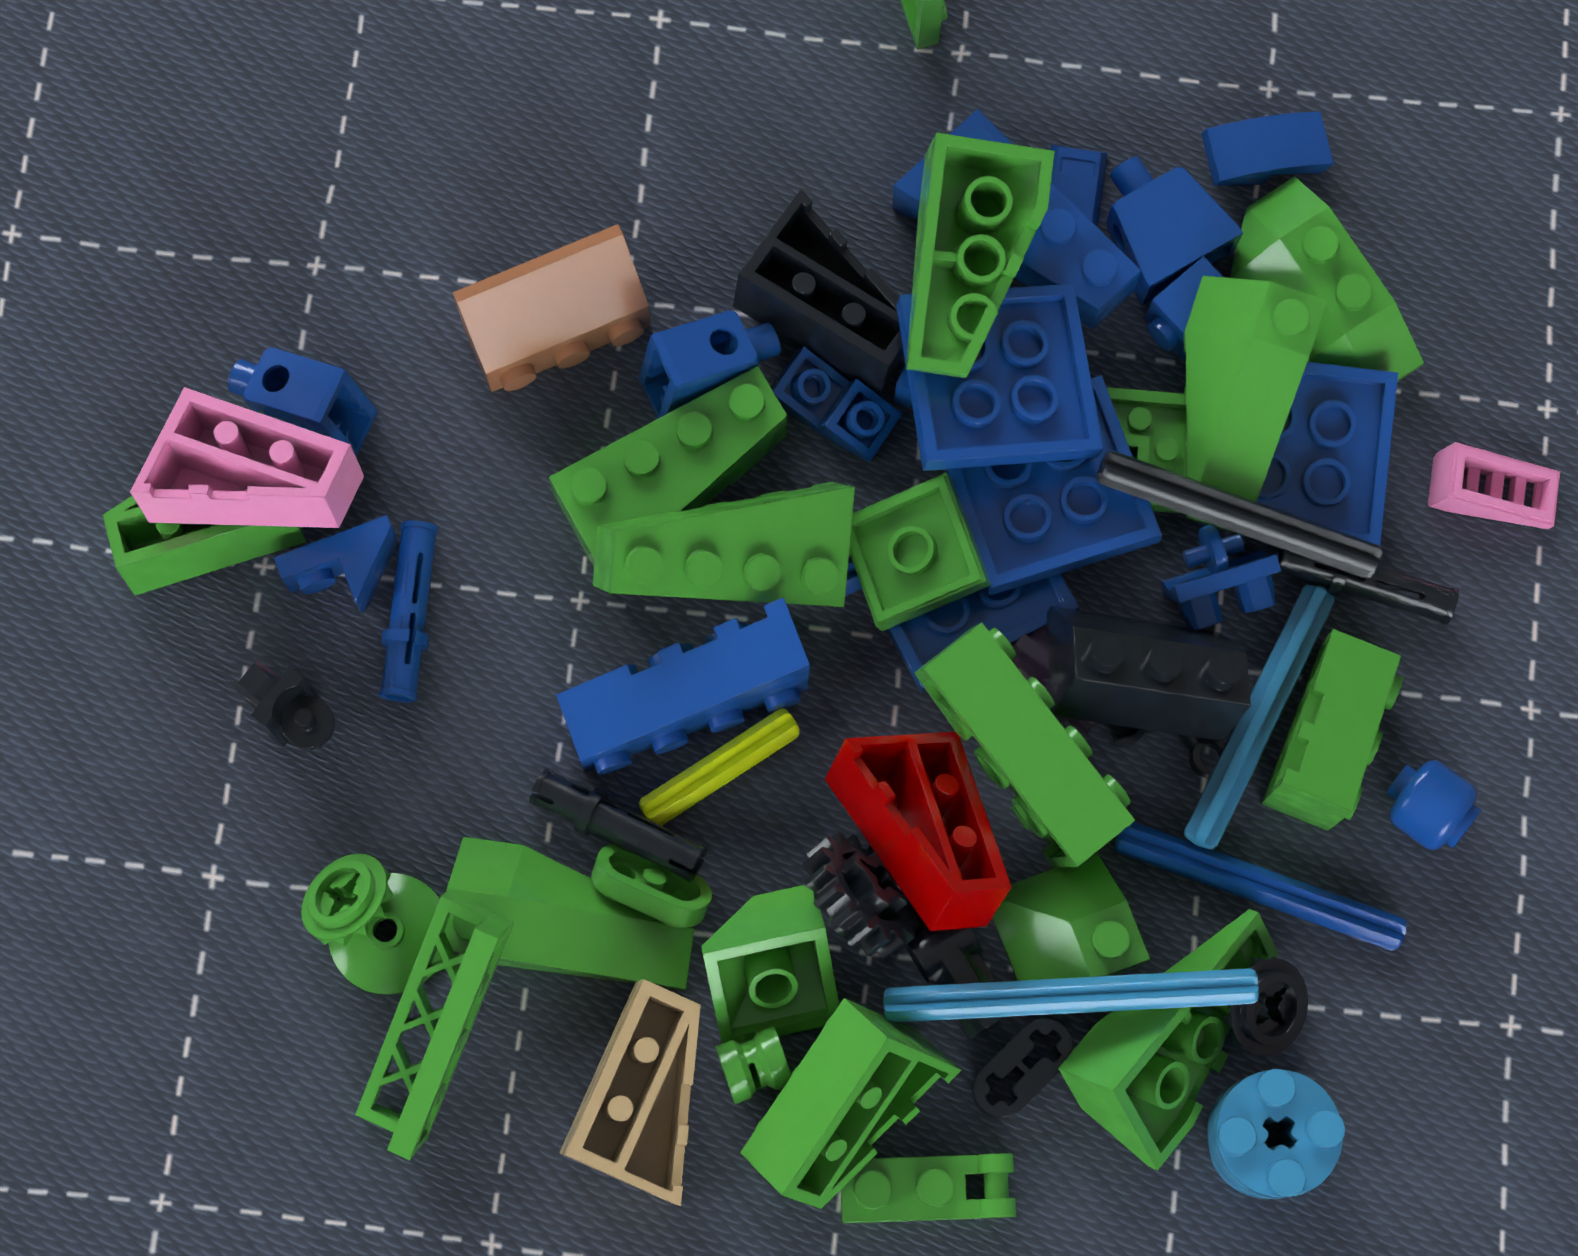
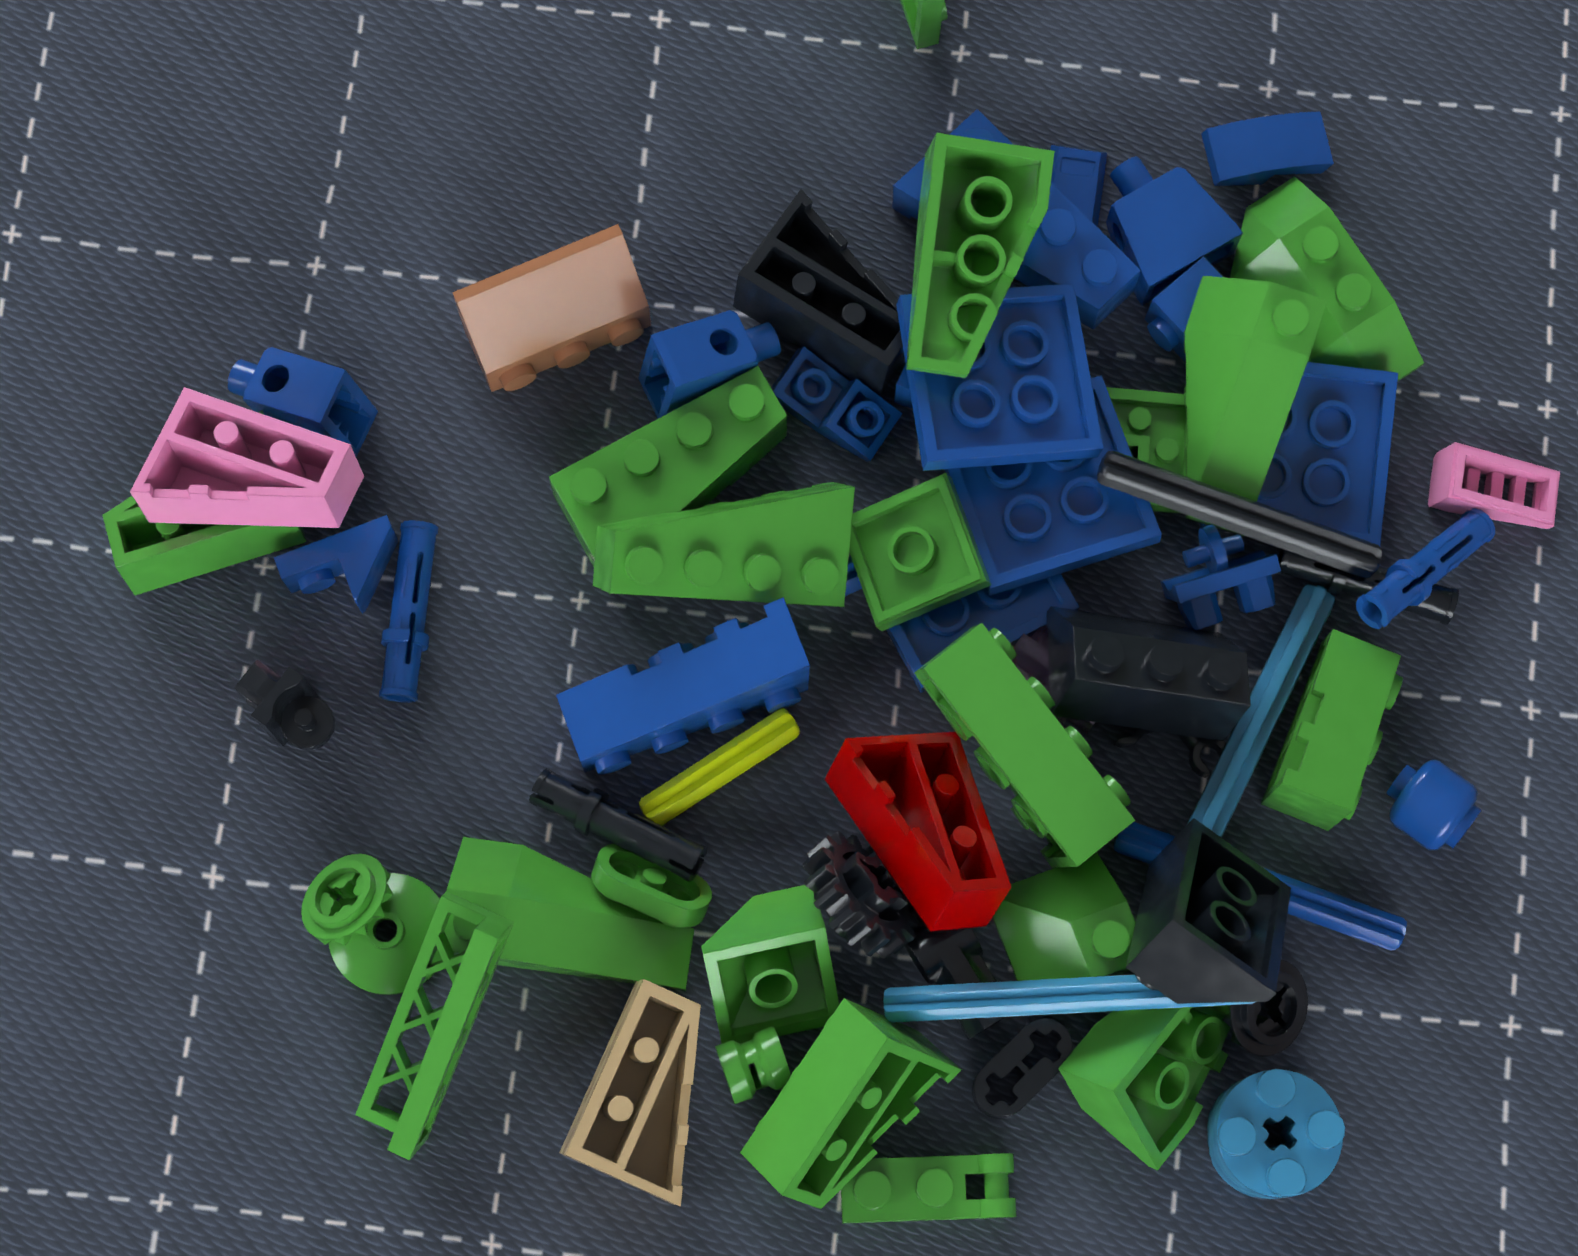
none -> black slope [1126,818,1291,1004]
none -> blue pin [1356,508,1495,629]

